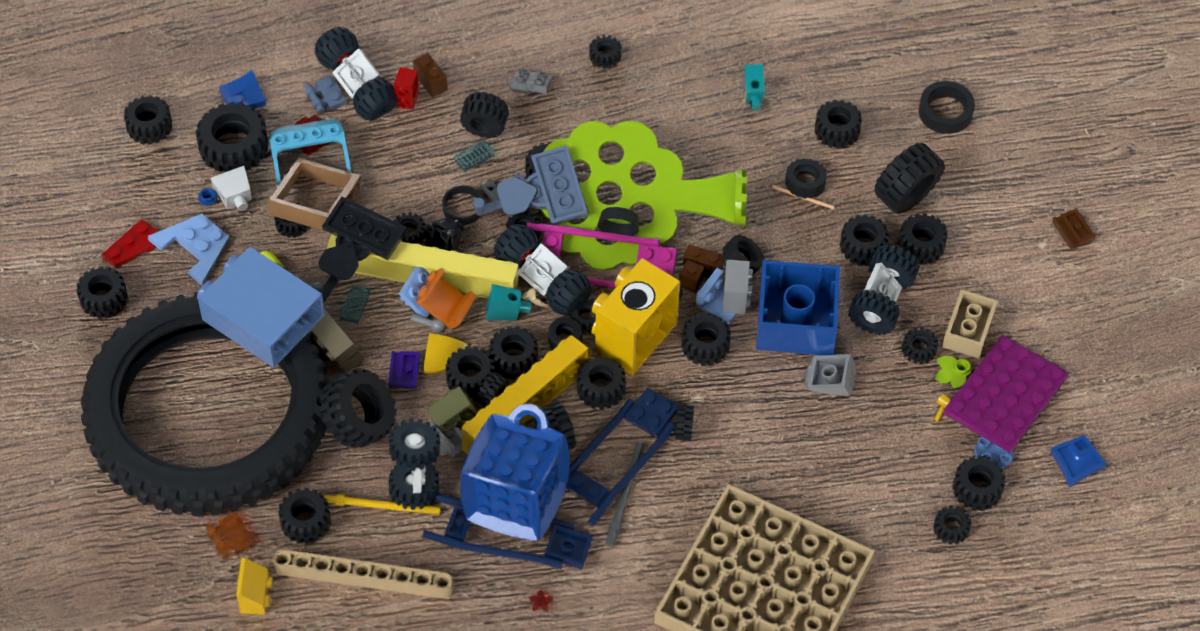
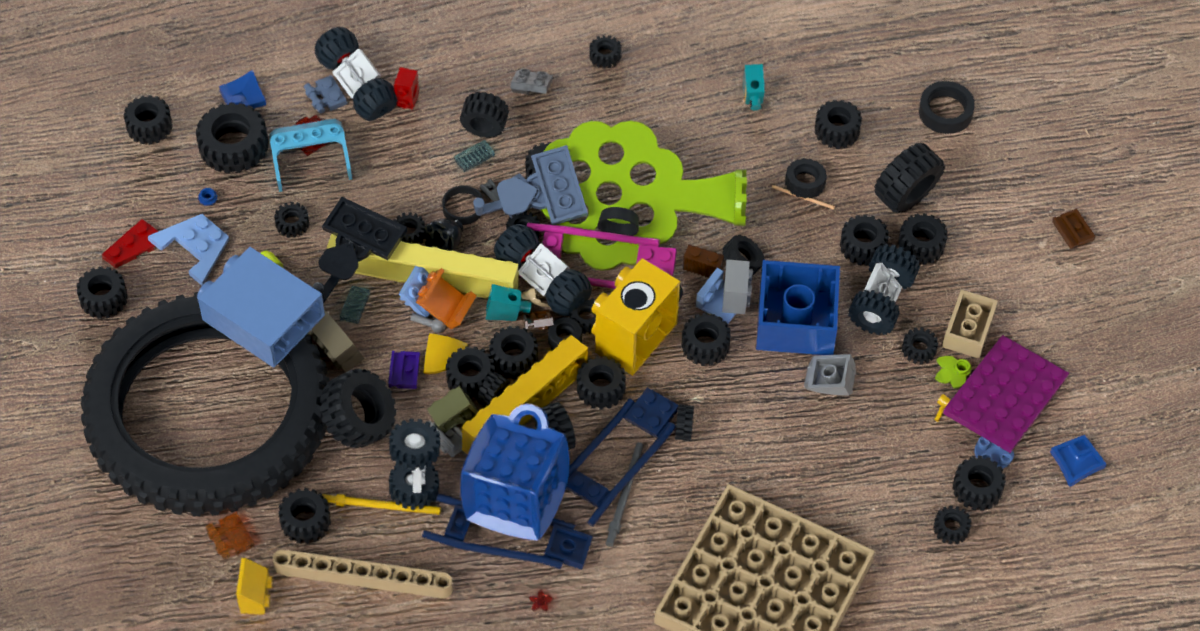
white torso [211,166,252,211] -> none
medium nougat window [267,158,361,232] -> none
reddish brown brick [413,53,448,98] -> none
reddish brown brick [679,259,704,293] -> none
none -> reddish brown plate [522,310,553,330]

